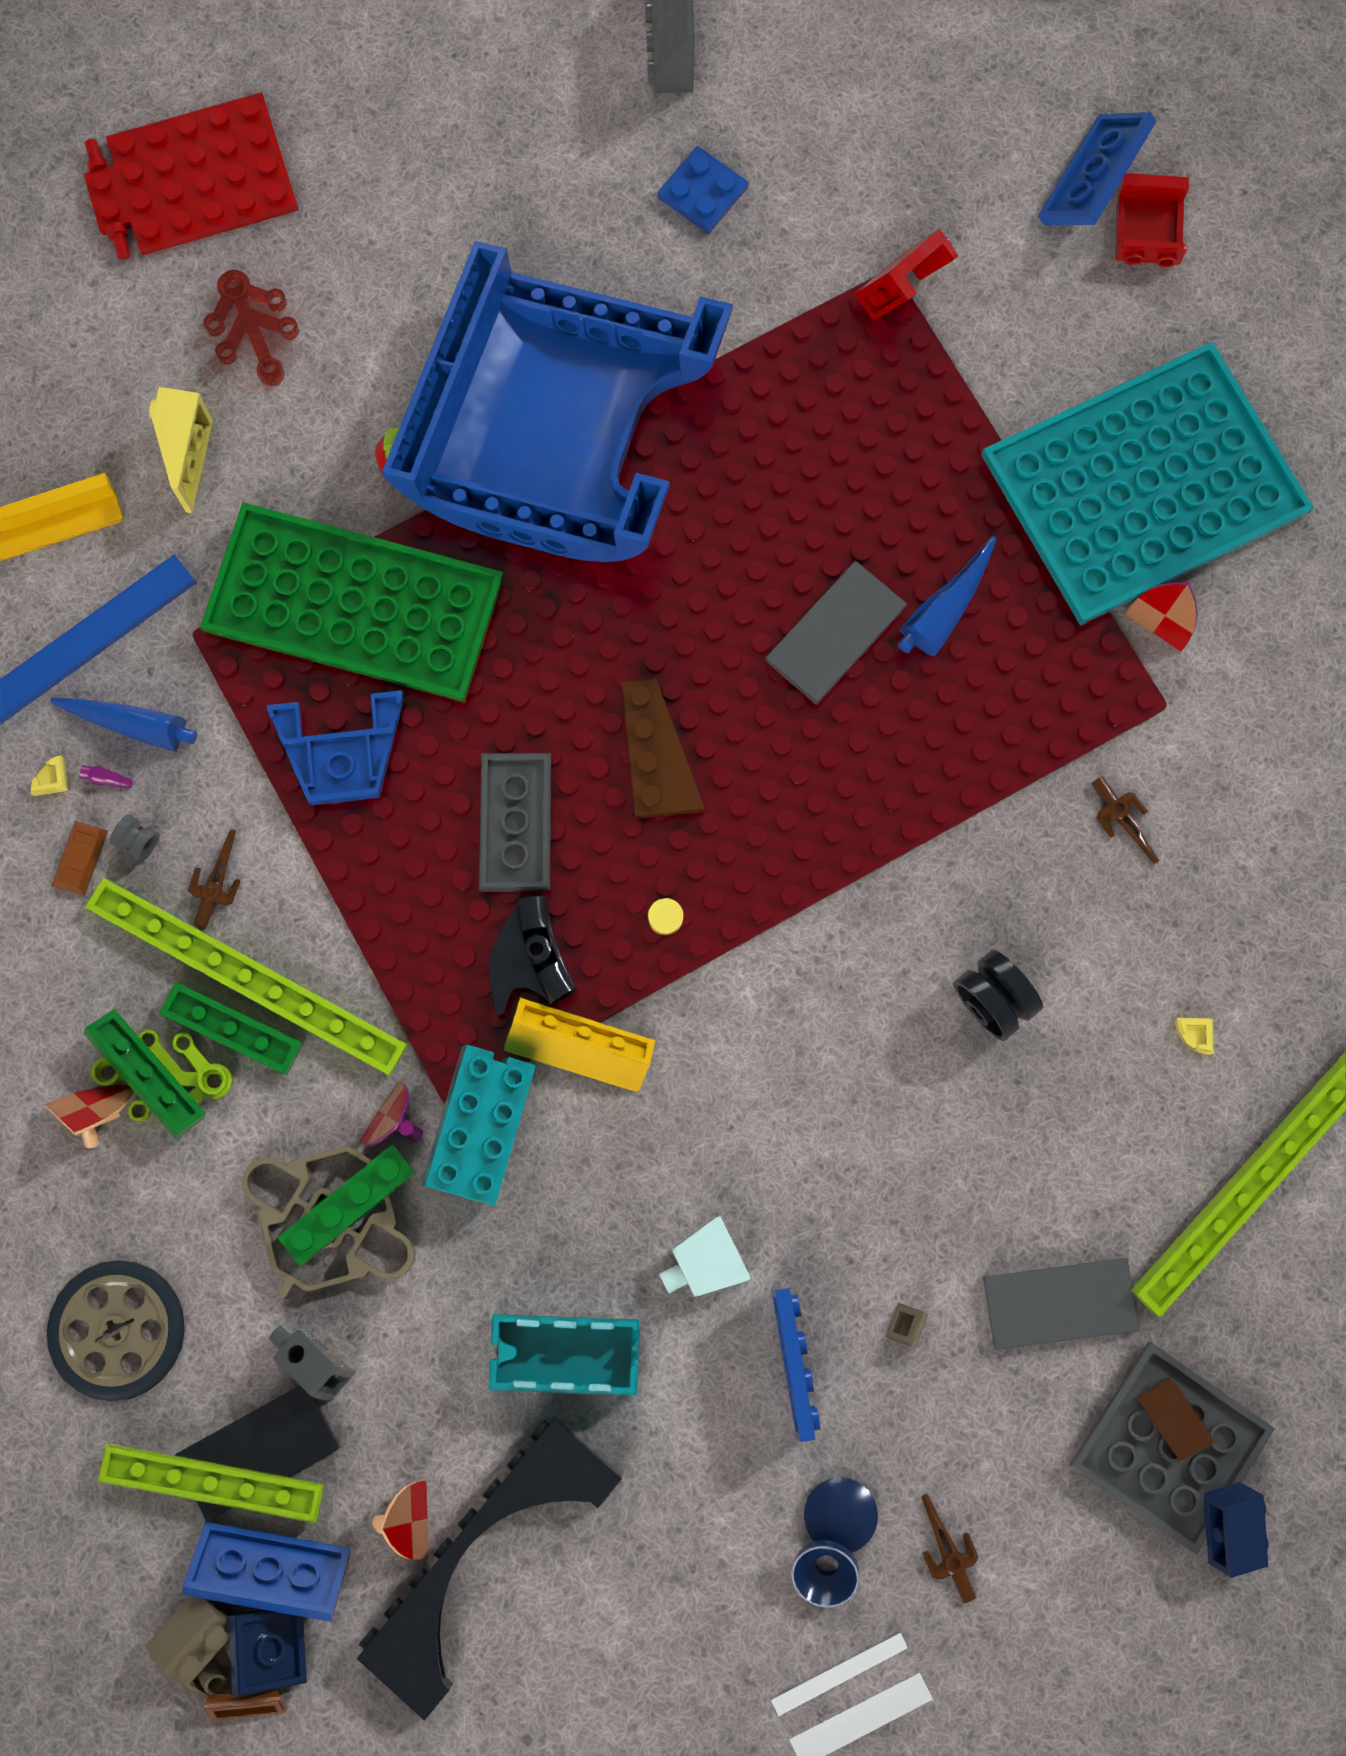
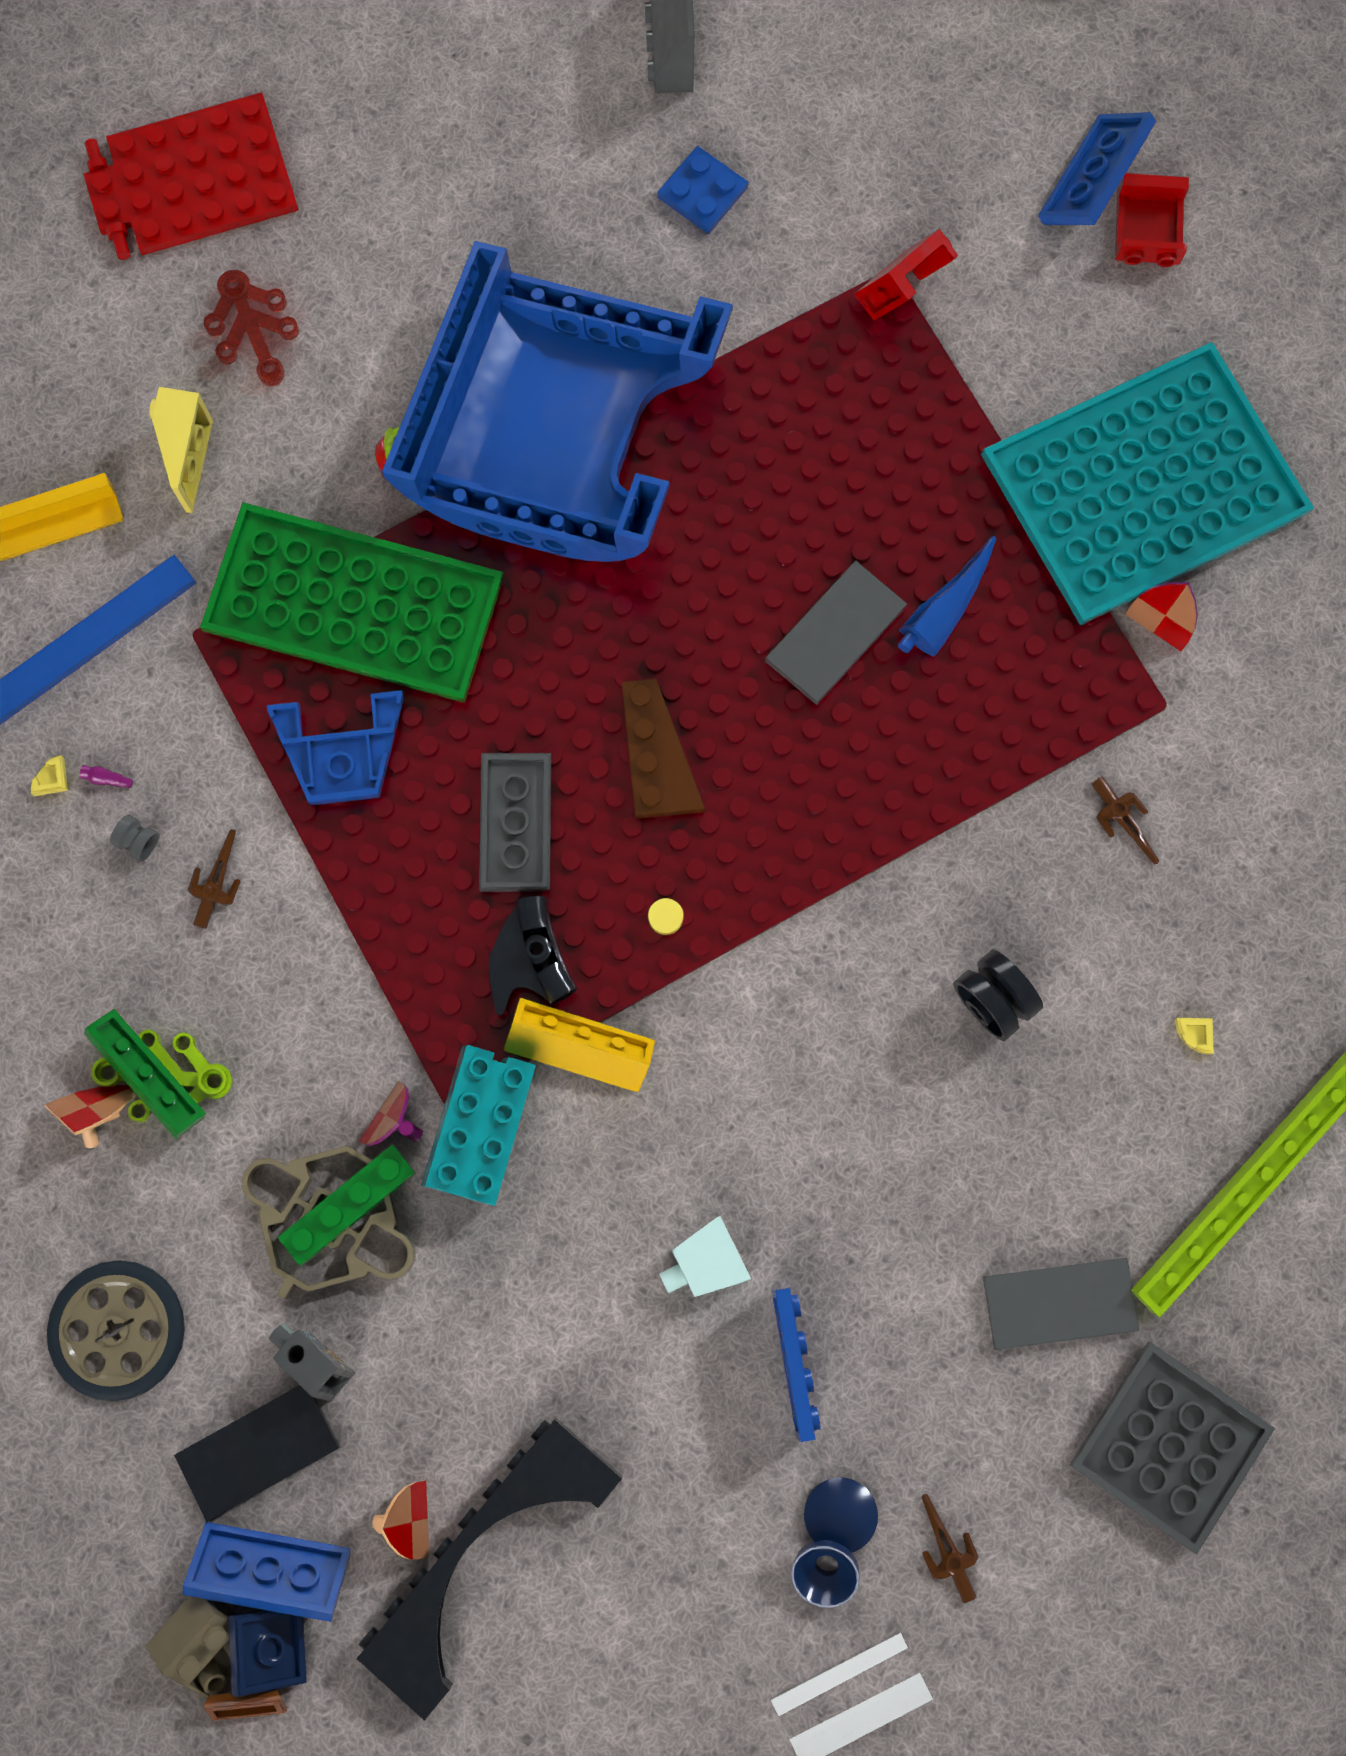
blue piece [50,698,197,752] -> none
dark orange tile [51,821,108,896] -> none
lime plate [85,878,408,1077] -> none
lime tile [97,1443,325,1523] -> none
green plate [159,982,303,1076] -> none
teal piece [488,1314,640,1396] -> none
dark tan slope [886,1303,928,1349] -> none
reddish brown slope [1136,1377,1215,1461] -> none
dark blue brick [1204,1482,1269,1578] -> none

